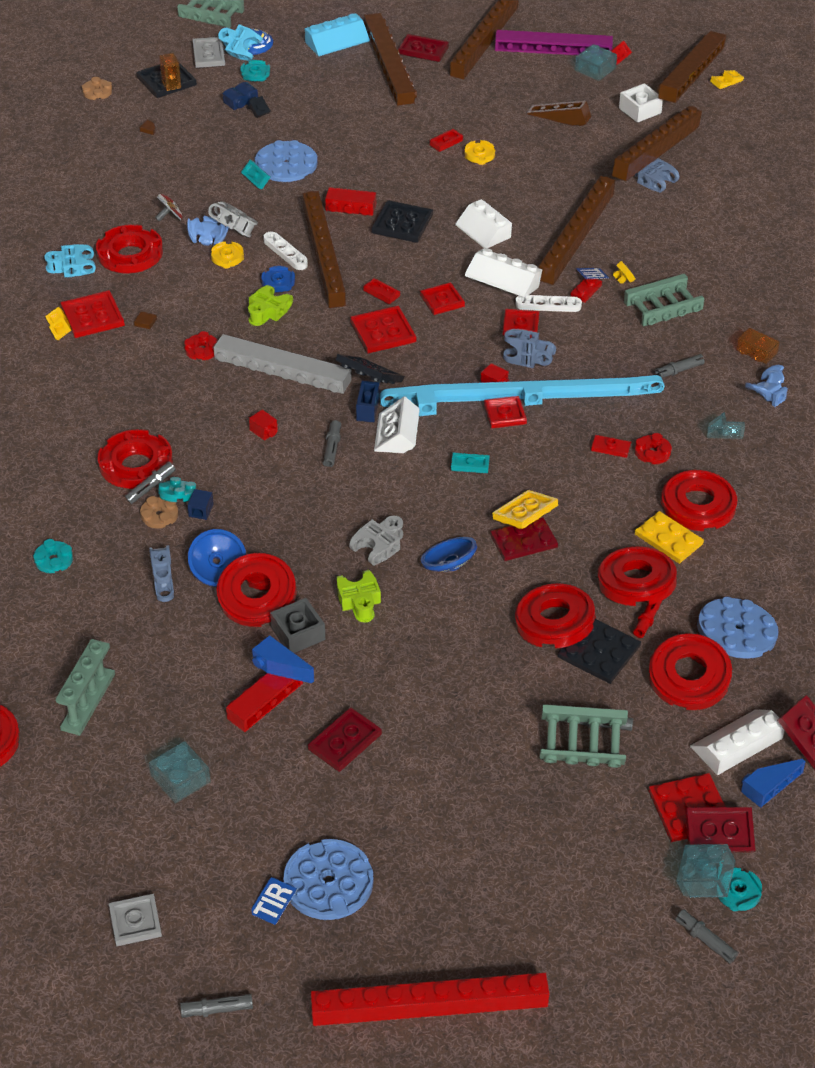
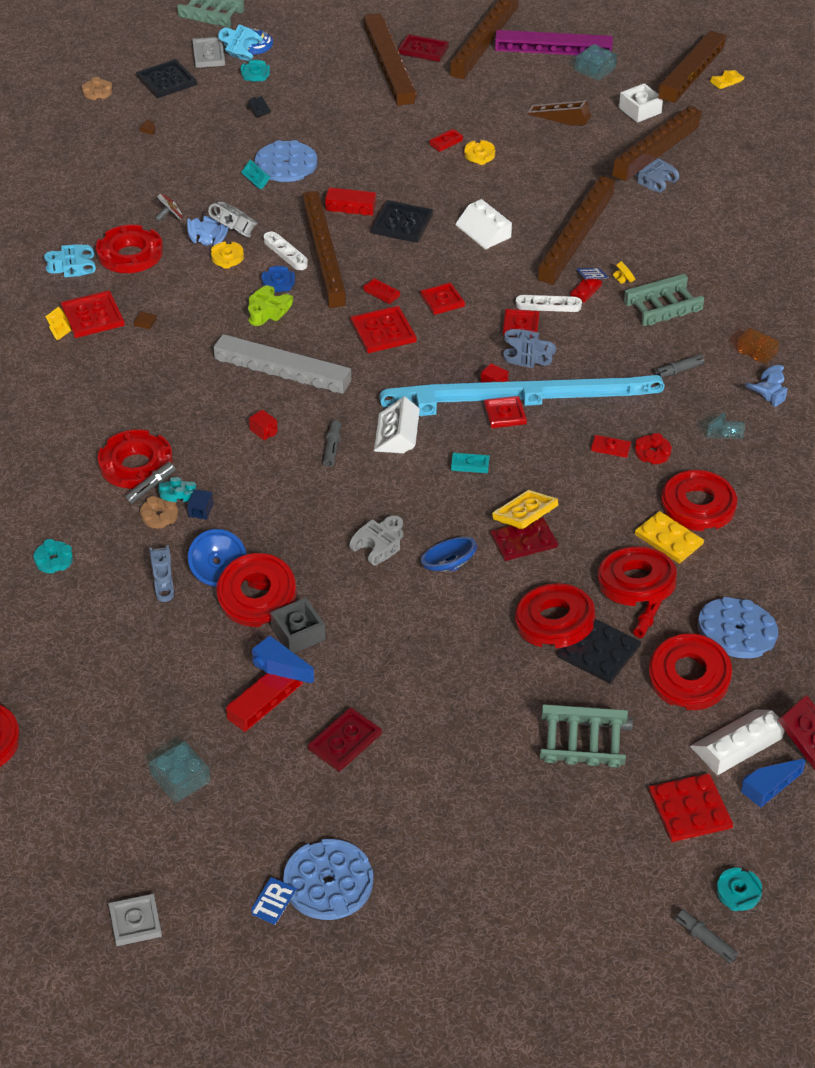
sand green fence [56,639,115,736] -> none
clear orange brick [159,53,181,91] -> none
dark grey pin [180,994,253,1018] -> none
red plate [184,331,218,360] -> none
dark blue brick [223,82,258,110] -> none
medium azure slope [305,13,370,56] -> none
red brick [311,973,549,1026] -> none
black plate [336,354,405,384] -> none
lime piece [337,570,381,622] -> none
dark blue brick [356,381,380,422] -> none
white slope [465,248,542,297] -> none
red plate [605,41,632,67] -> none
clear light blue brick [676,844,735,897] -> none
dark red plate [685,807,756,853] -> none

